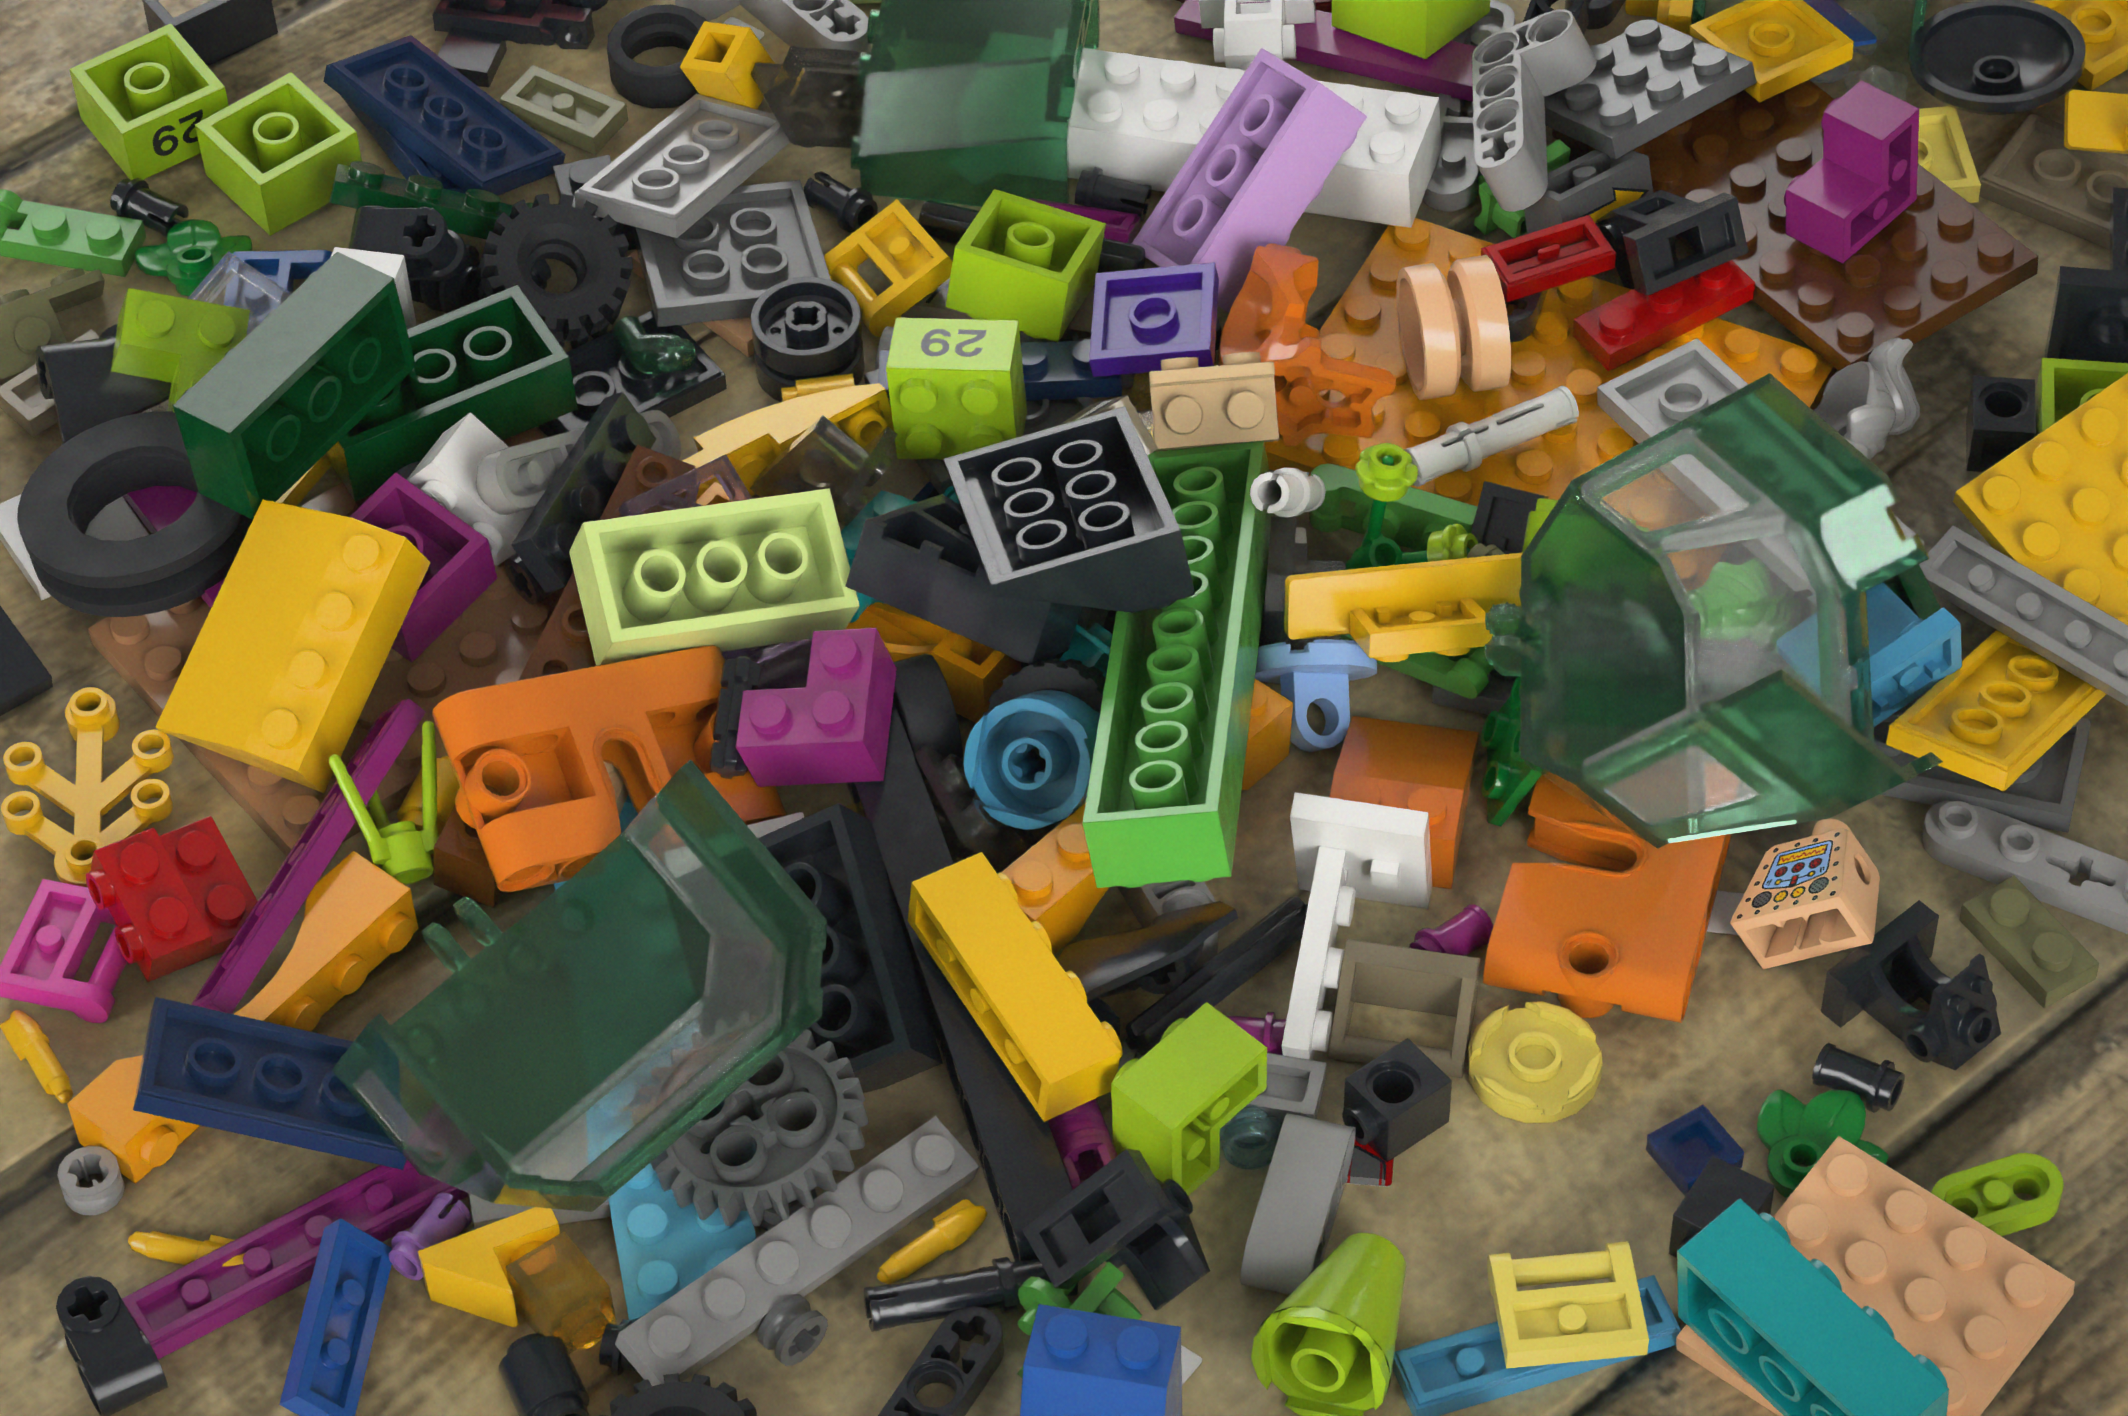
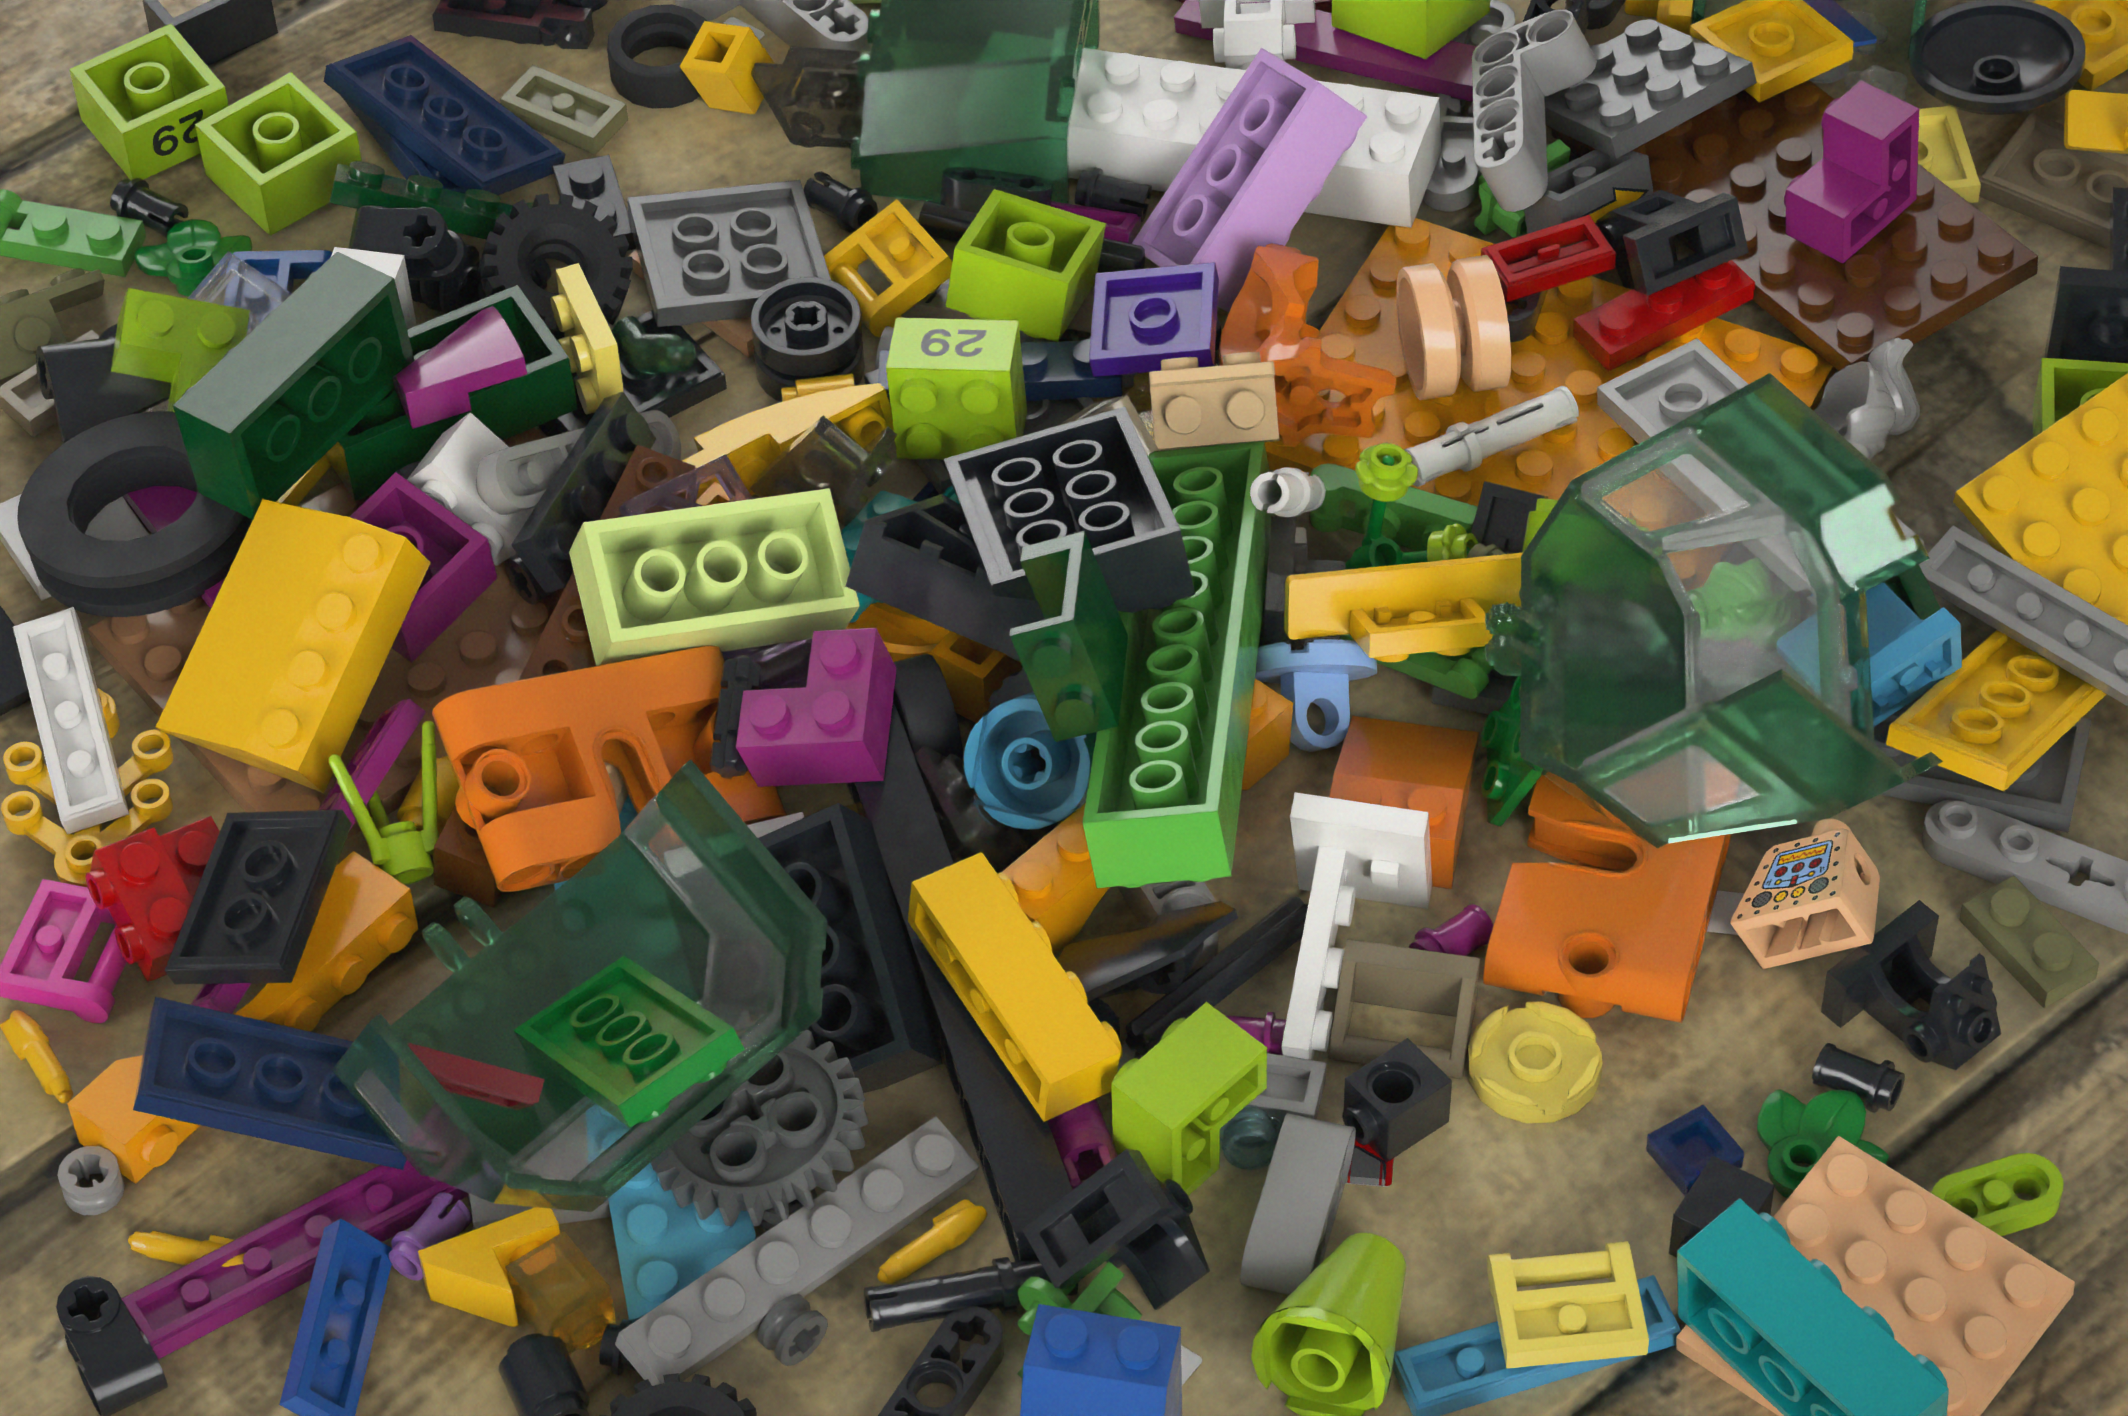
black tile [438,27,507,87] -> none
light grey tile [575,94,795,238] -> none
black brick [1966,376,2036,472] -> none
none -> white tile [13,607,129,835]
none -> black tile [165,809,352,984]
none -> dark red tile [389,1043,545,1110]
none -> magenta slope [392,306,527,429]
none -> green plate [513,955,745,1128]
none -> light yellow plate [550,263,624,415]
none -> black beam [939,167,1053,213]
none -> dark green panel [1010,531,1128,742]

